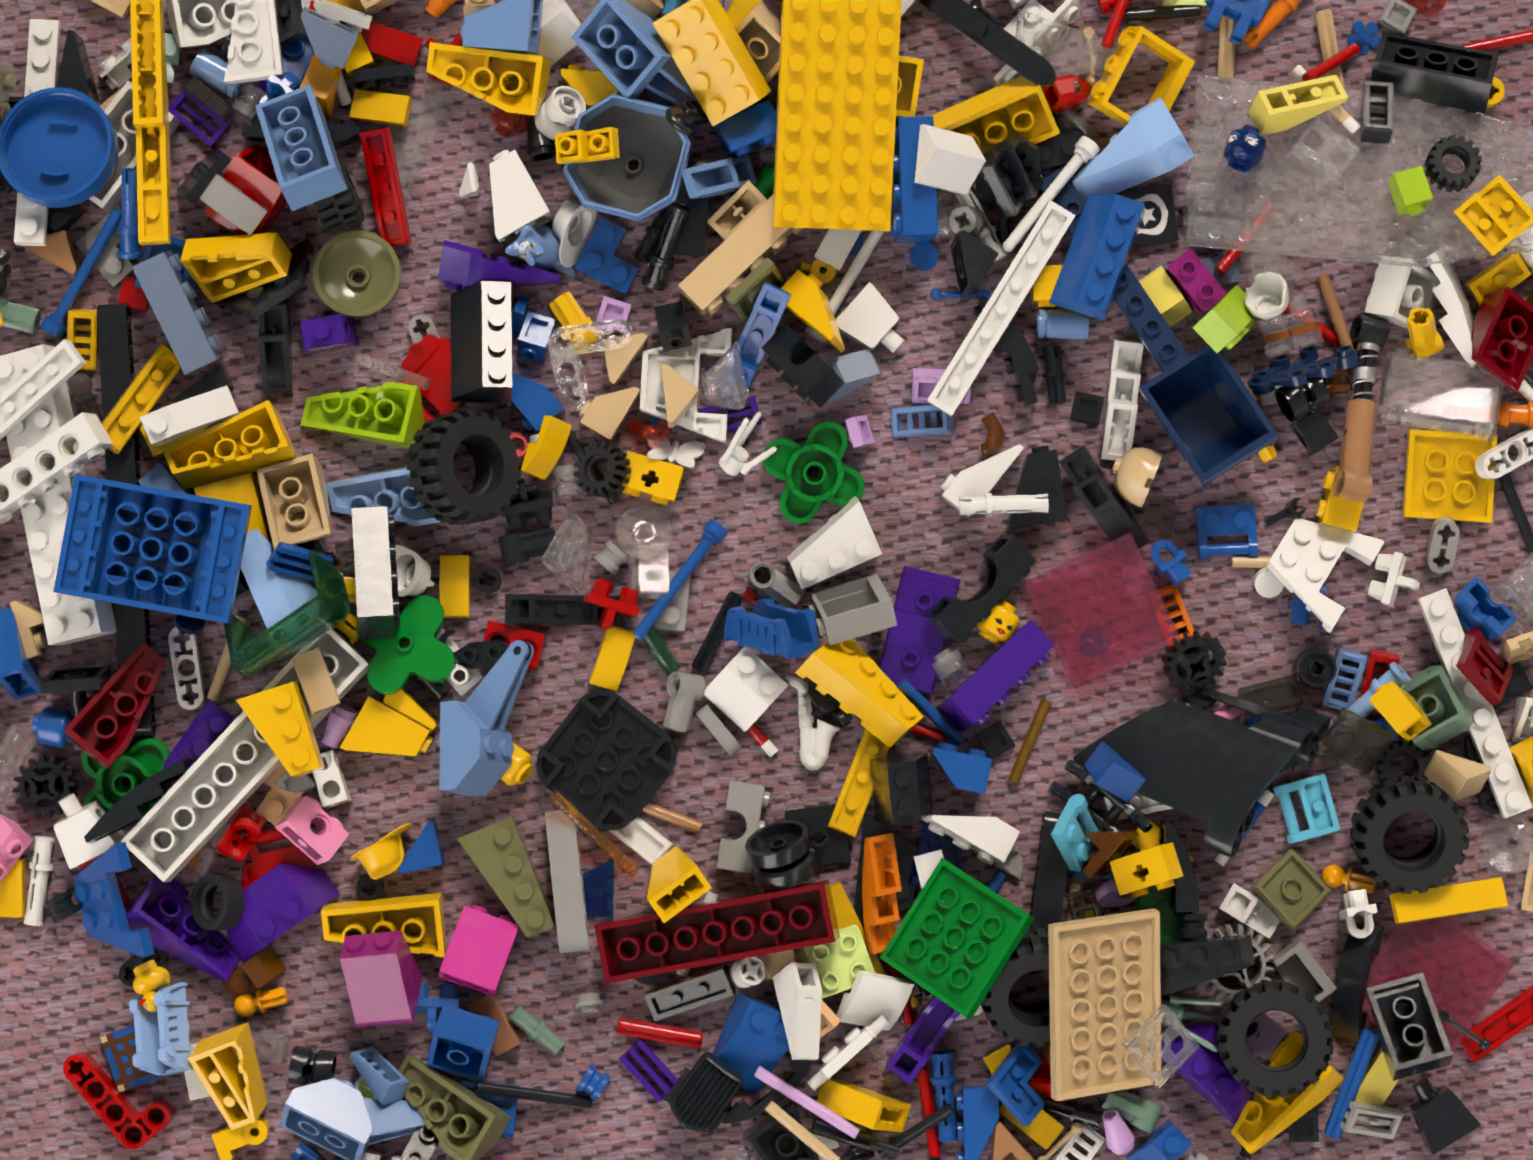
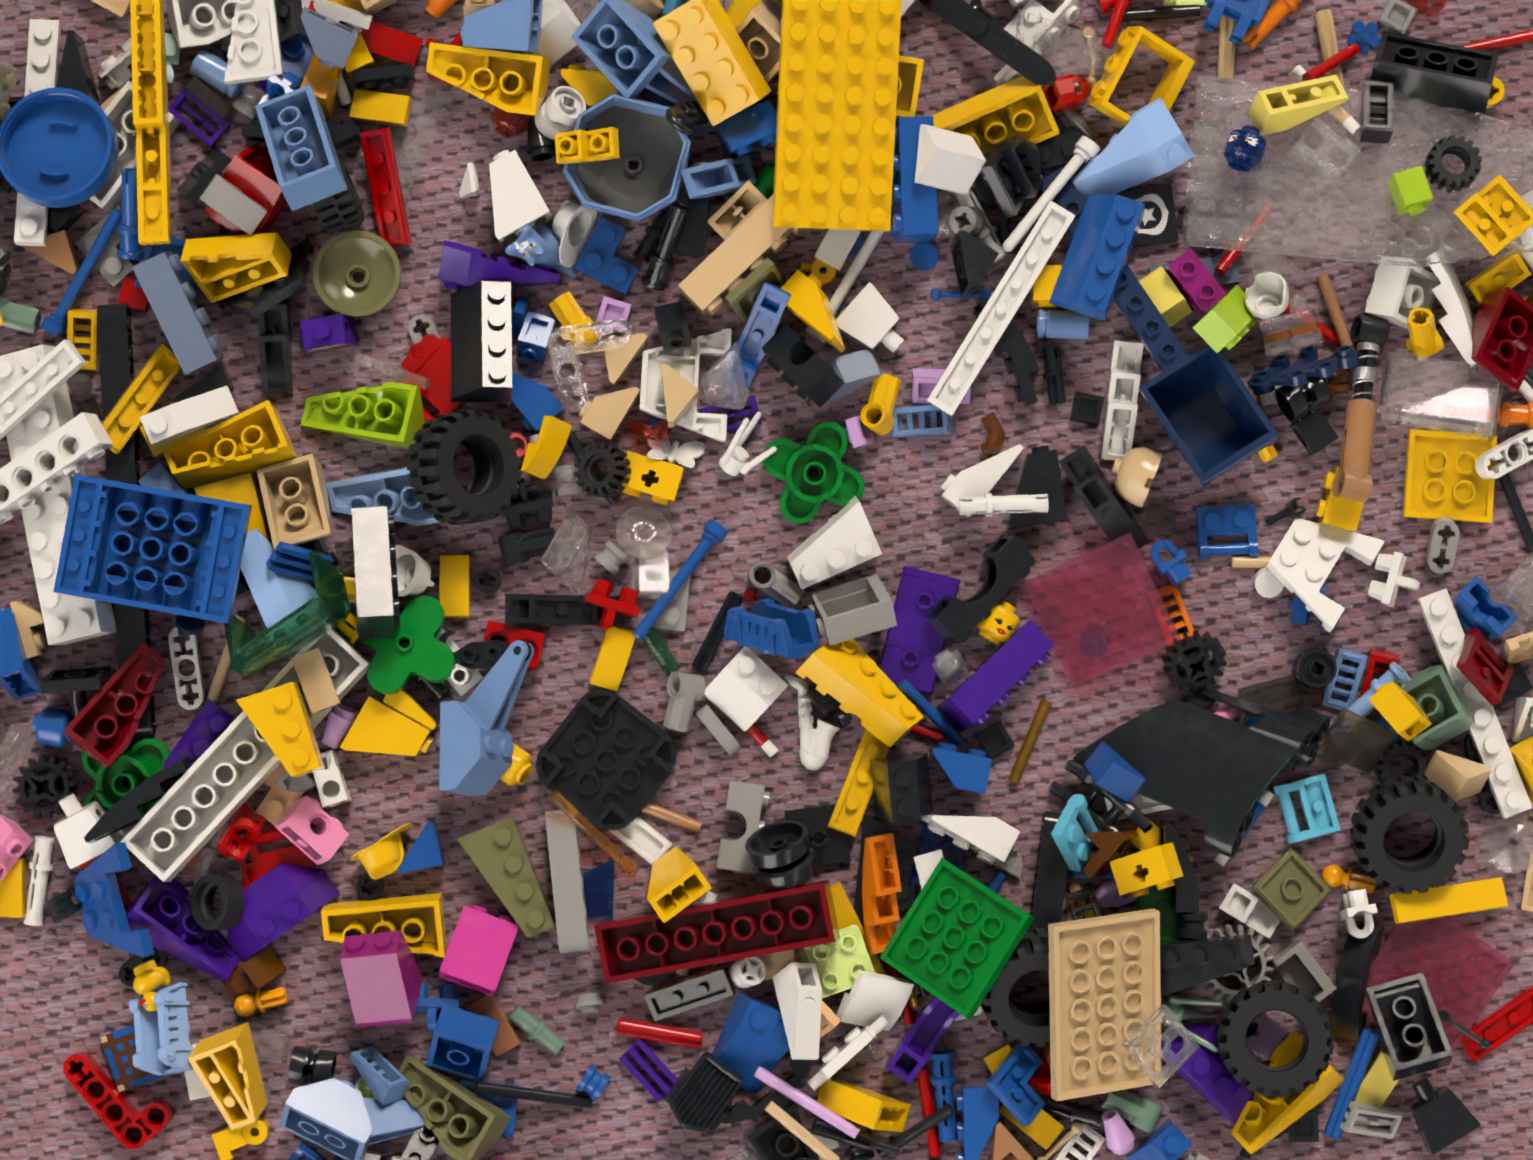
none -> yellow piece [860,373,901,435]

